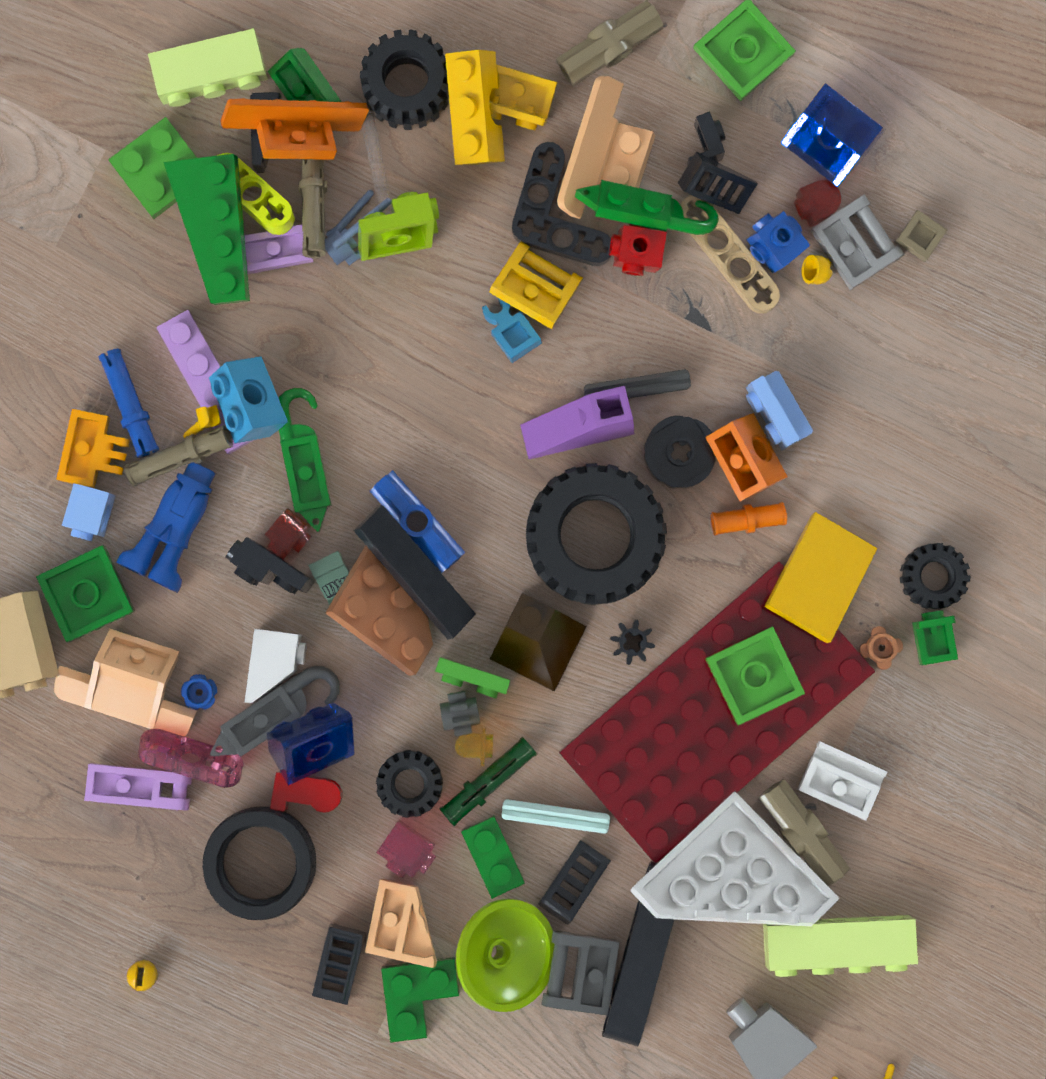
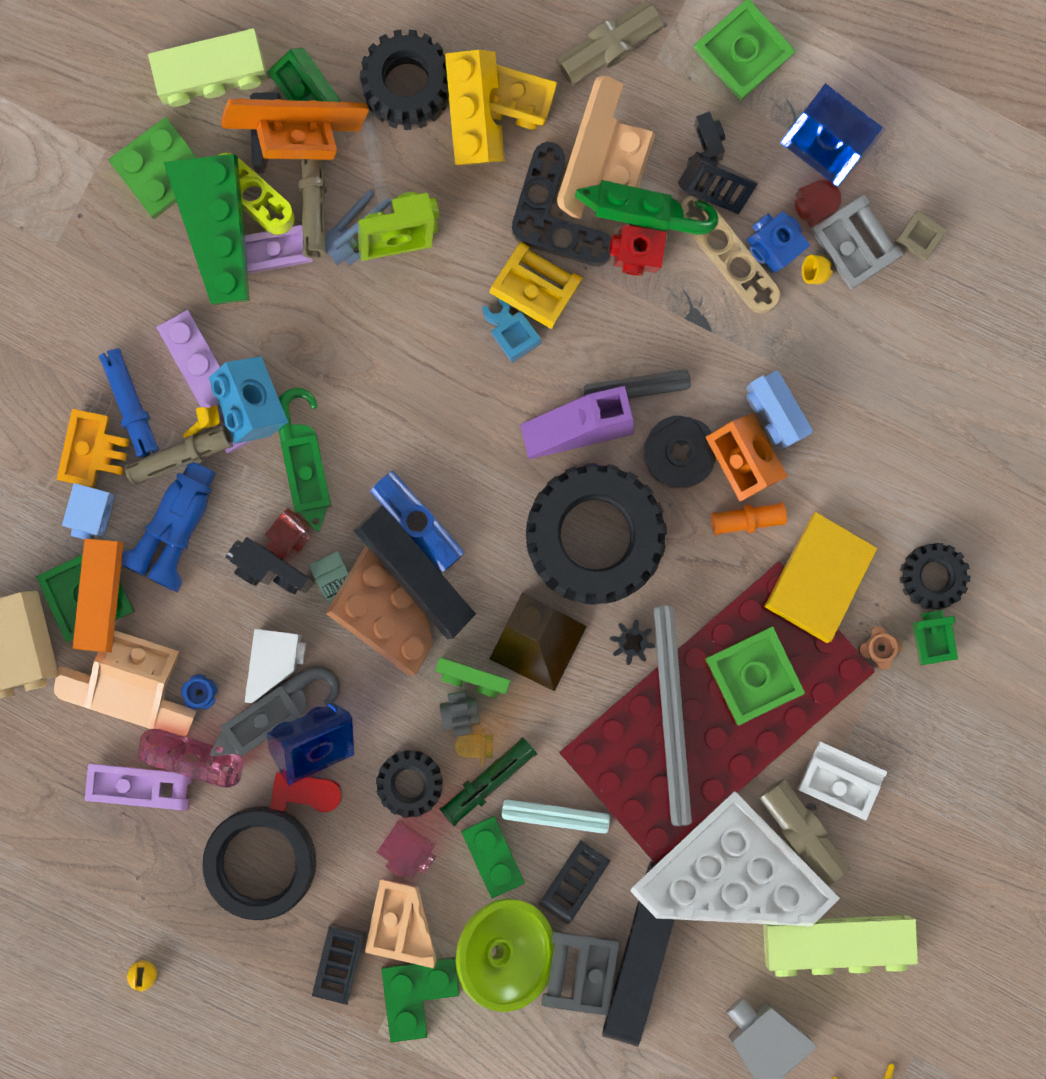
none -> orange tile [72,539,123,653]
none -> light grey axle [654,605,692,826]

